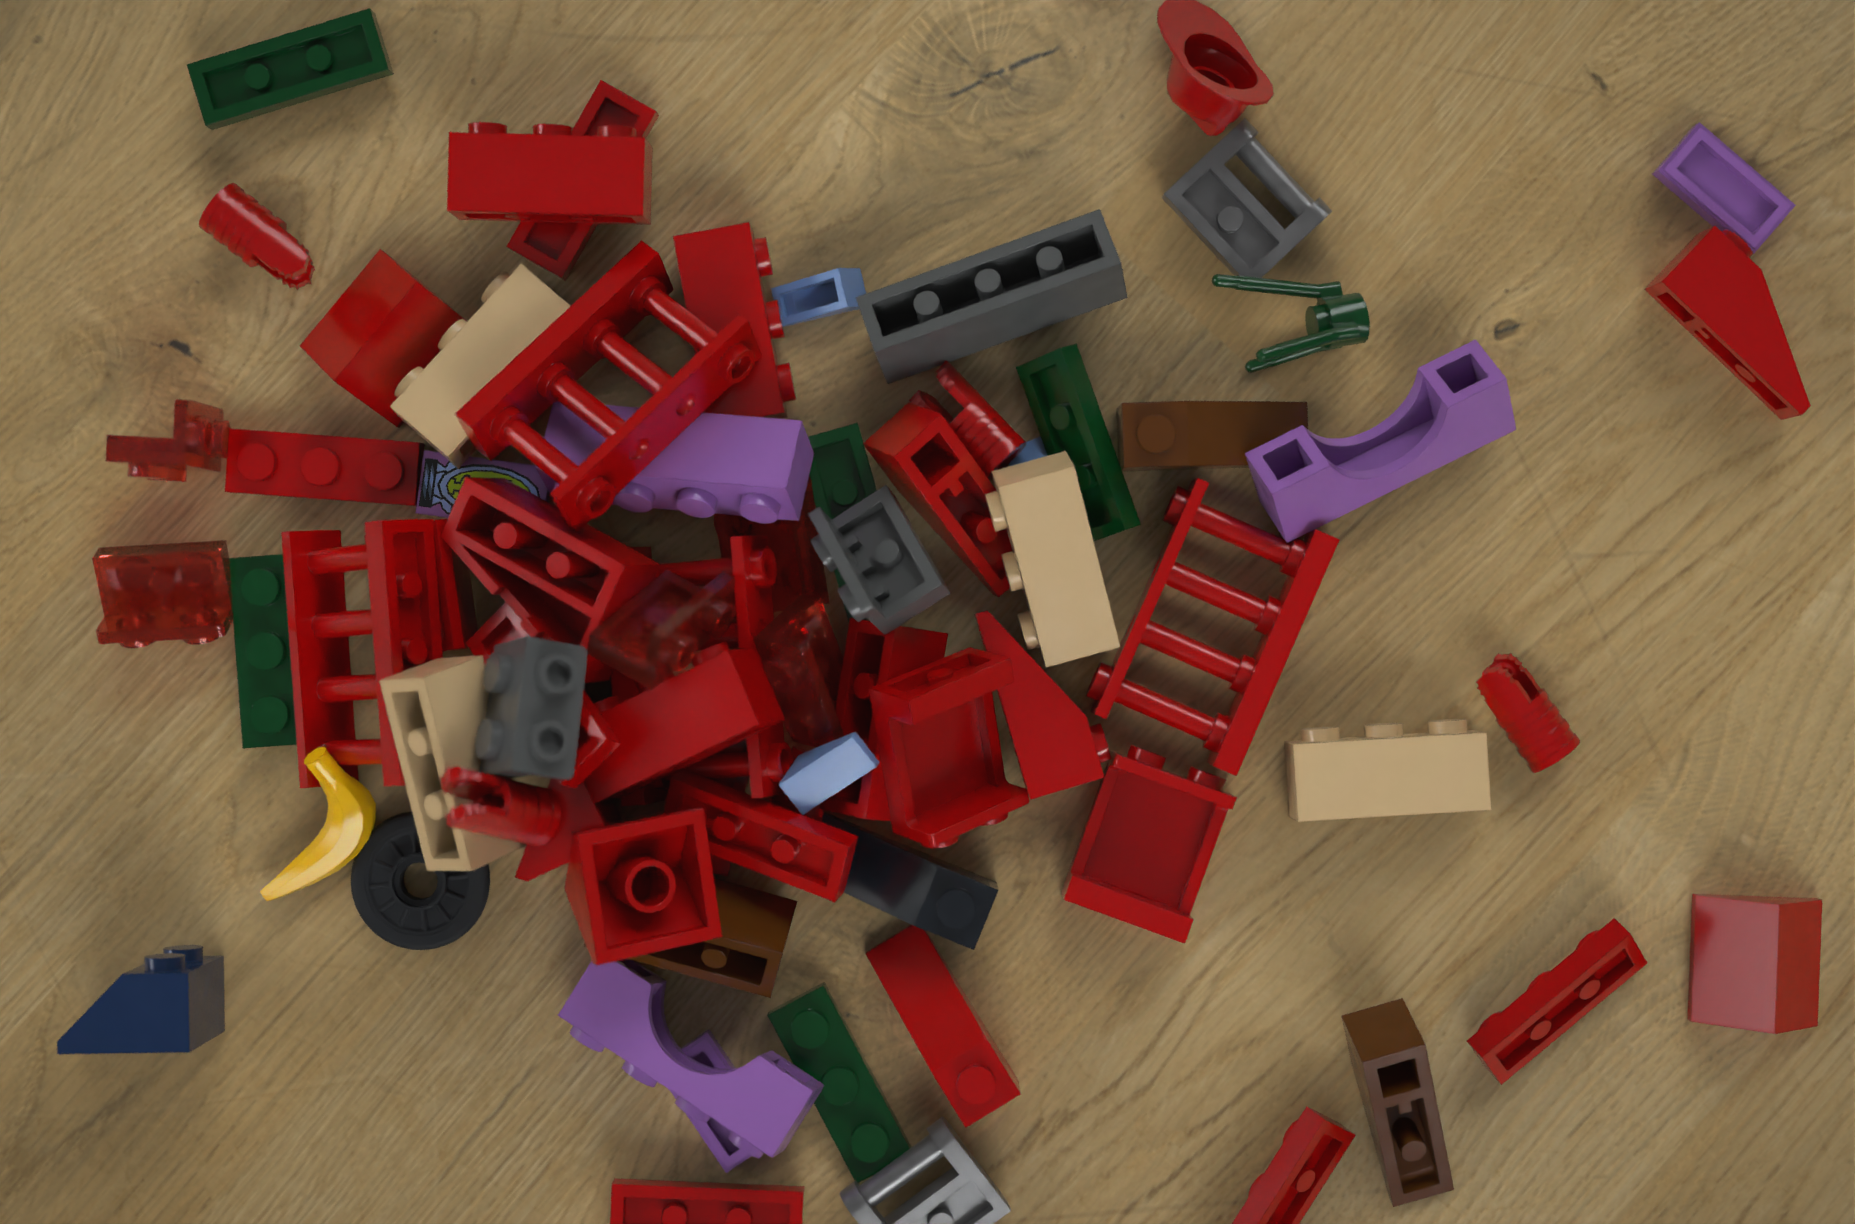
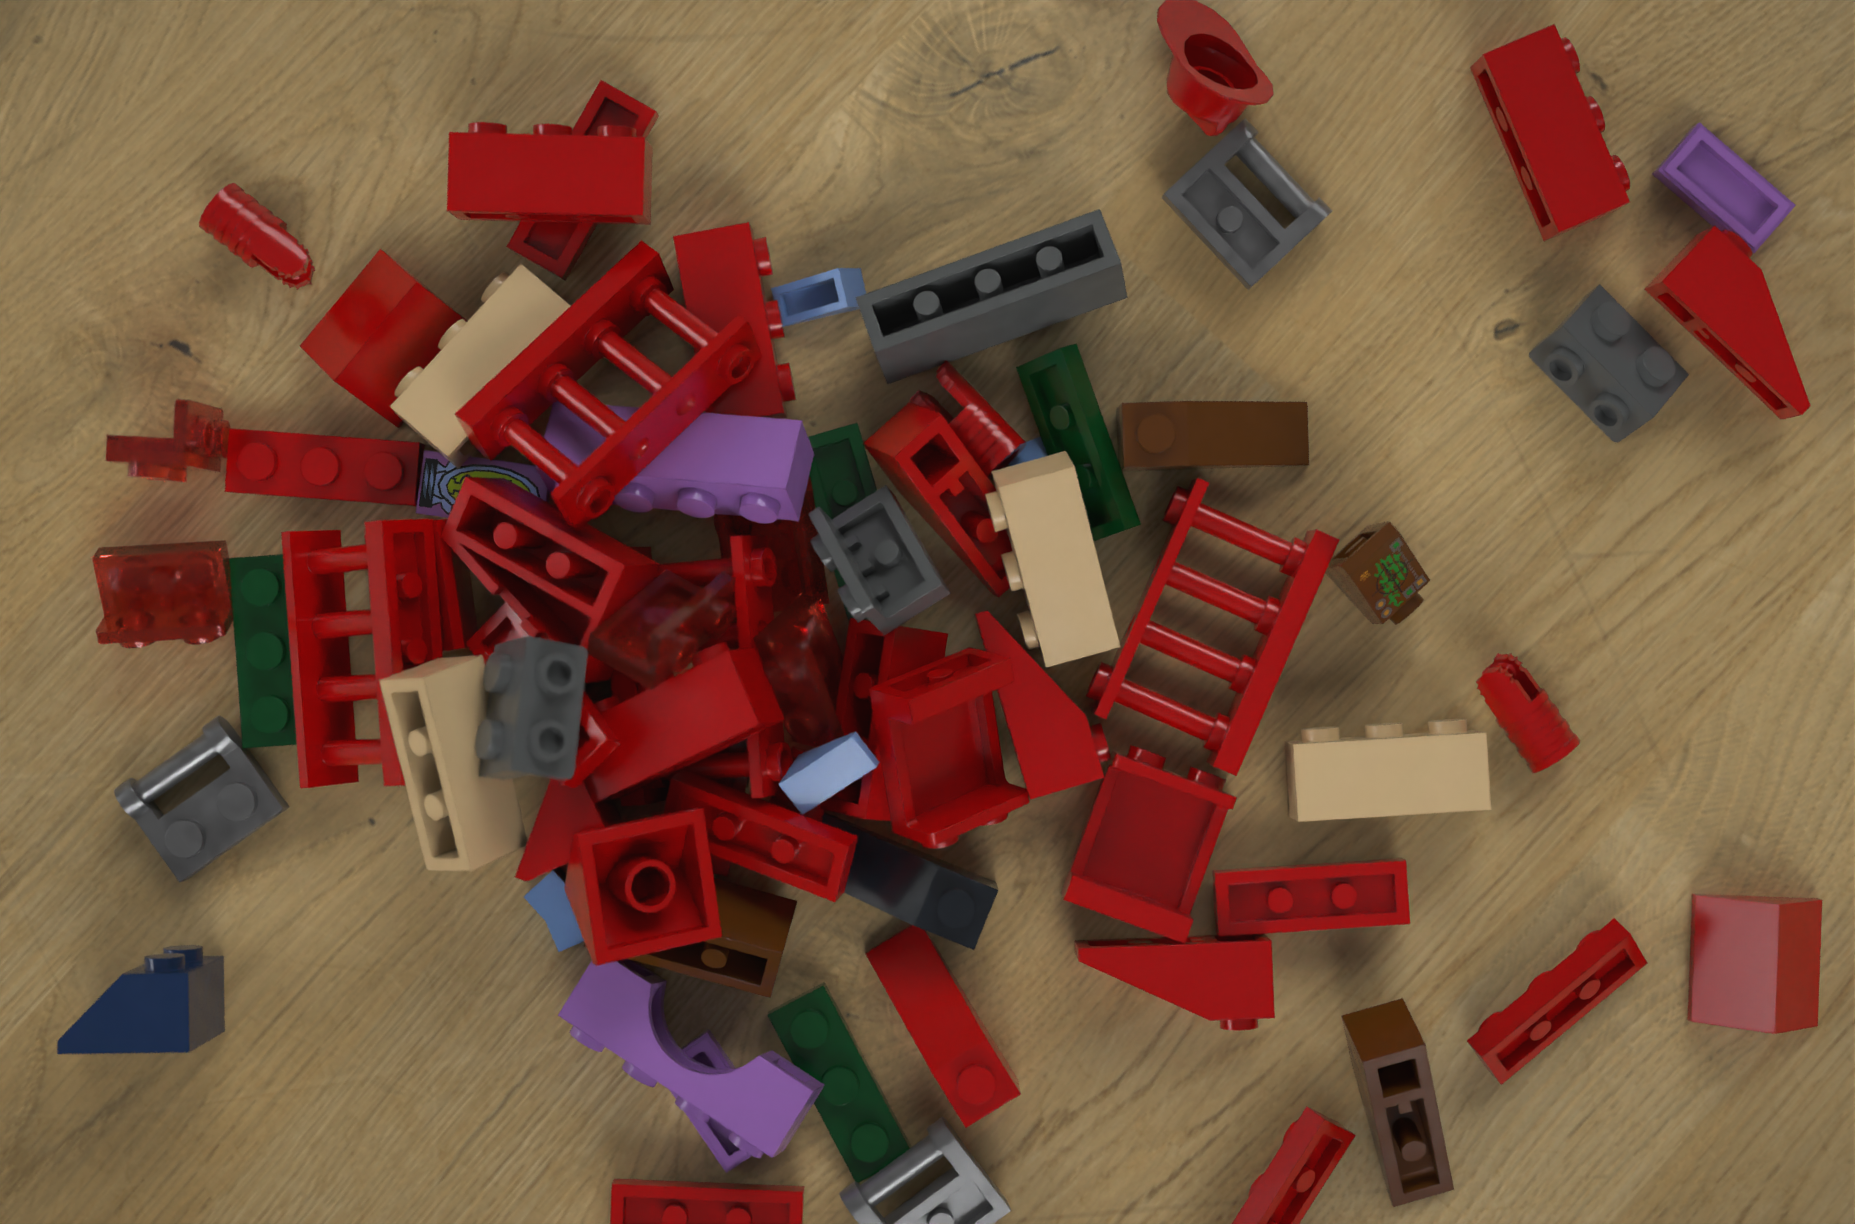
dark green plate [186,8,394,130] -> none
yellow piece [260,747,376,901] -> none
black wheel [351,811,490,950] -> none
red hinge [441,767,561,847] -> none
dark green plant [1212,274,1370,373] -> none
medium lavender arch [1245,339,1516,543] -> none
none -> flat silver plate [114,715,289,883]
none -> medium blue piece [524,867,584,952]
none -> red slope [1075,934,1275,1031]
none -> red plate [1212,858,1410,937]
none -> reddish brown slope [1325,521,1430,625]
none -> red brick [1470,24,1630,241]
none -> dark grey bracket [1529,284,1689,443]

